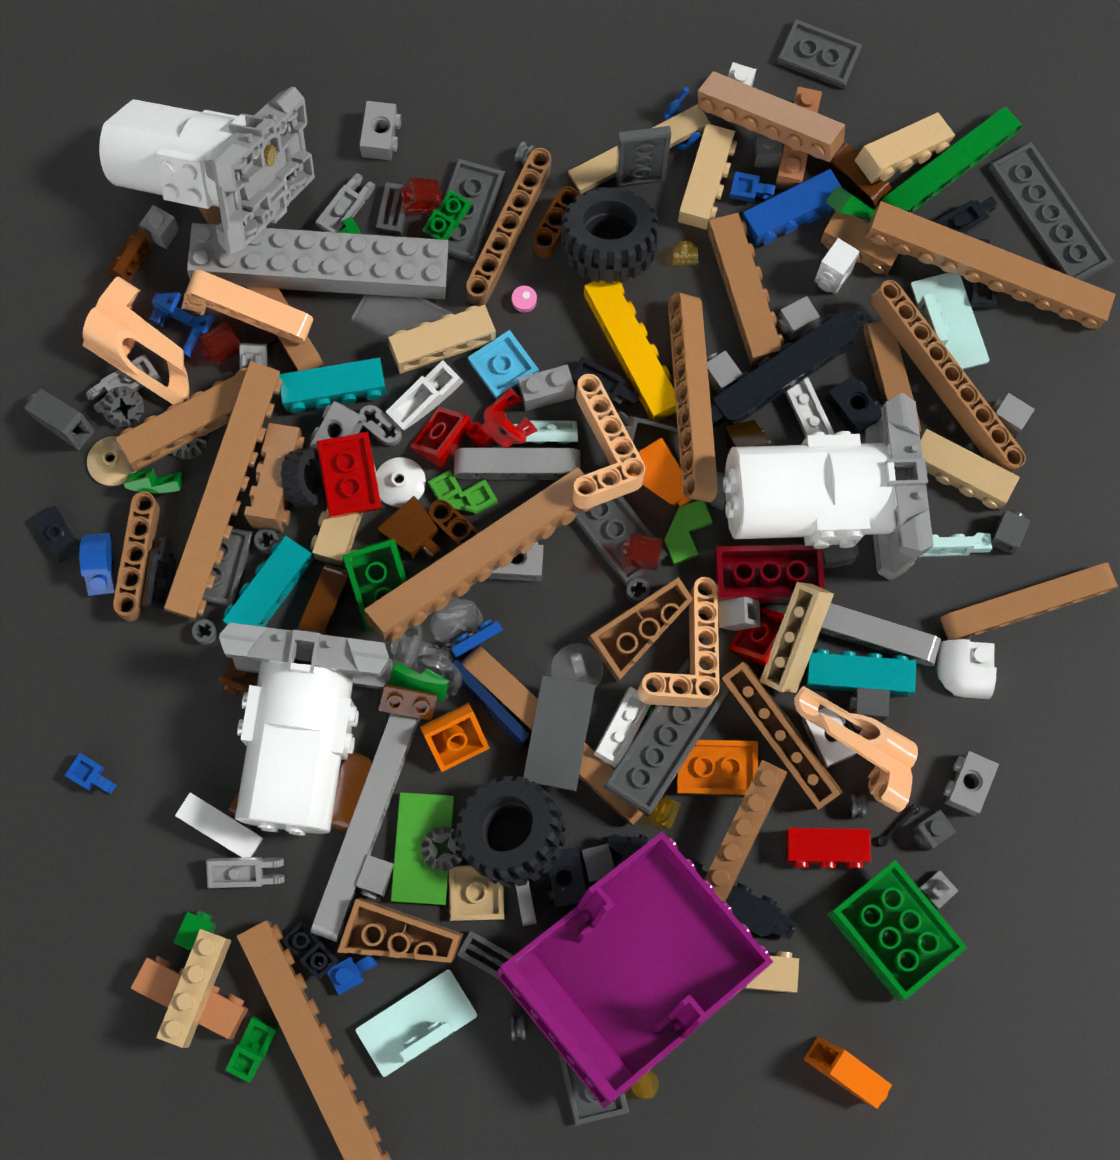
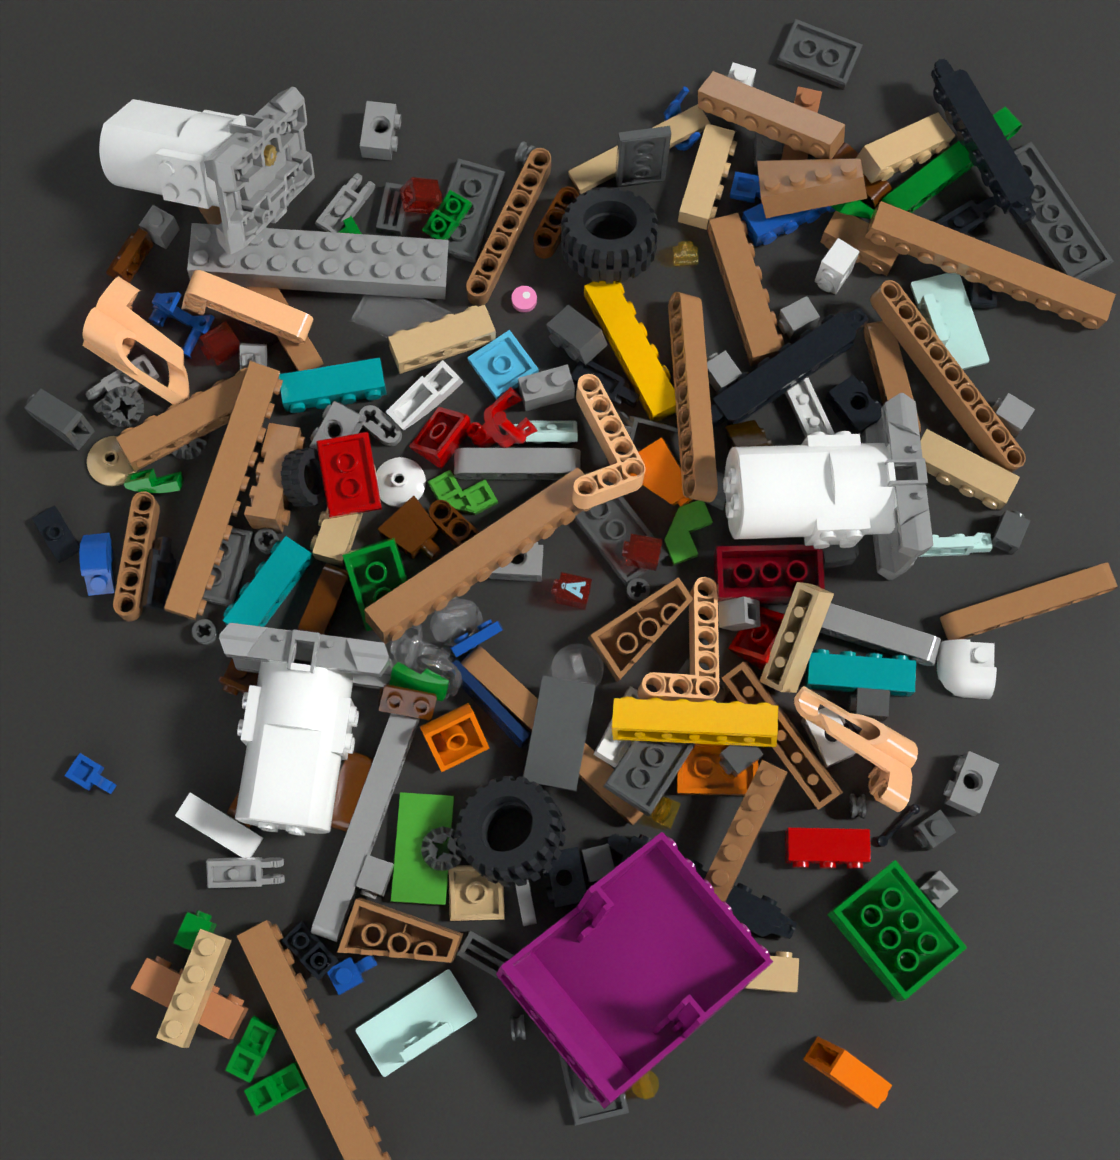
none -> green slope [244,1062,309,1116]
none -> dark grey brick [546,305,607,365]
none -> clear red brick [551,572,592,610]
none -> yellow brick [612,696,778,747]
none -> dark grey brick [719,745,763,777]
none -> medium nougat wedge [757,159,867,218]
none -> black hinge [931,58,1036,225]

